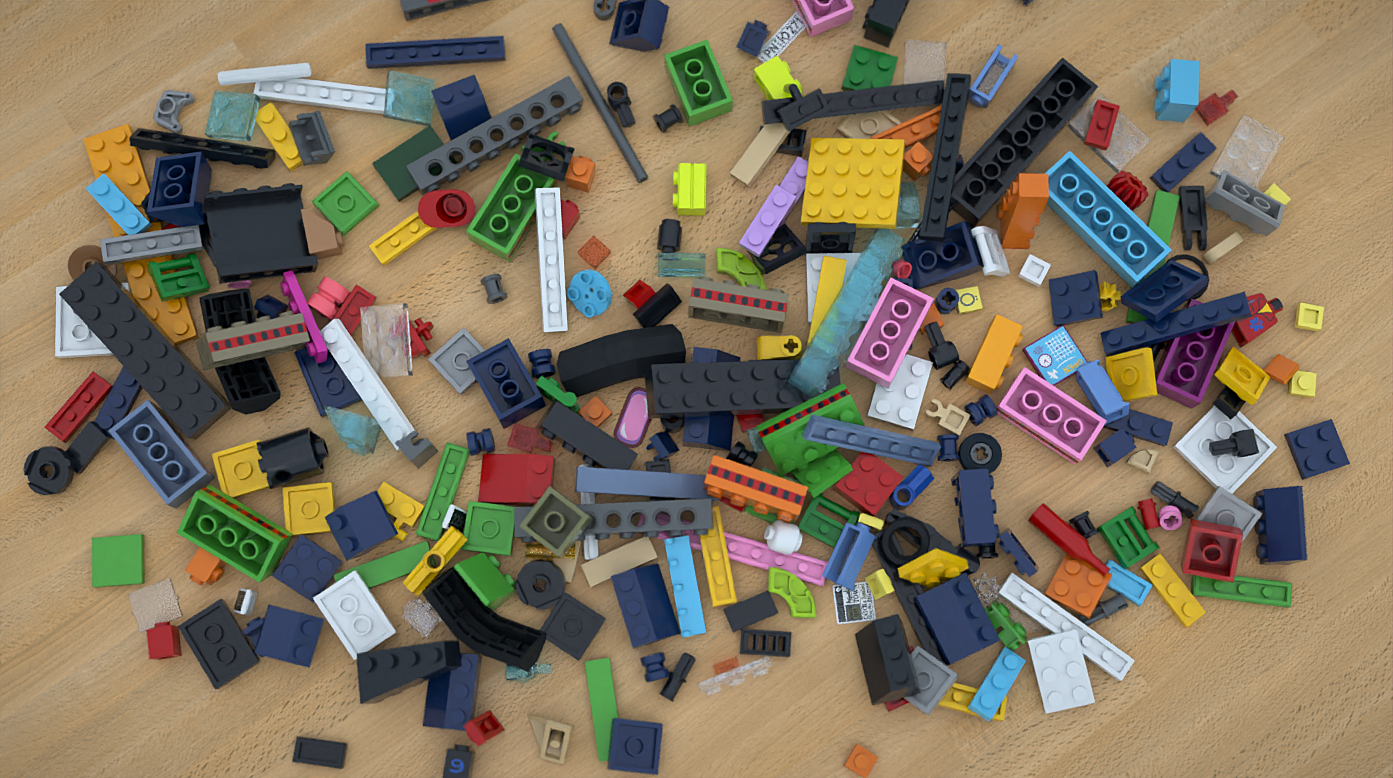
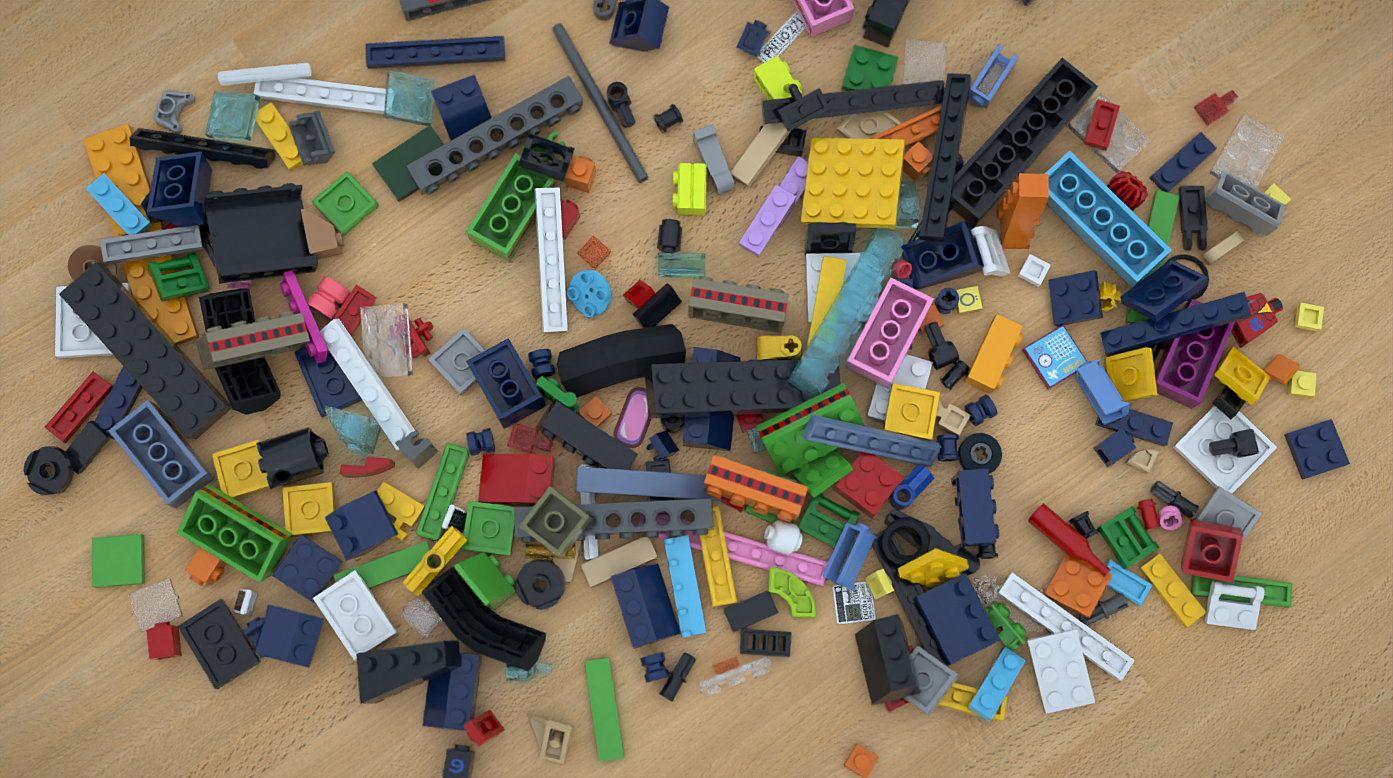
dark blue tile [254,295,289,319] -> none
black tile [292,736,348,769] -> none
yellow plate [369,211,437,266] -> none
red piece [418,189,475,228] -> none
dark grey bush [480,274,508,304] -> none
black plate [539,592,606,661] -> none
dark blue plate [607,718,663,775] -> none
bright green brick [664,40,733,127] -> none
lime tile [716,248,766,290] -> none
black wheel [726,441,759,467] -> none
black piece [746,224,807,275] -> none
light yellow tile [856,513,884,532] -> none
bright pink brick [996,367,1107,465] -> none
dark blue plate [999,528,1039,577] -> none
medium azure brick [1154,59,1199,122] -> none
dark blue slope [1253,486,1307,565] -> none
none -> red slope [340,457,395,478]
none -> light grey leg [693,124,735,195]
none -> yellow plate [883,383,940,440]
none -> white plate [1204,581,1264,630]

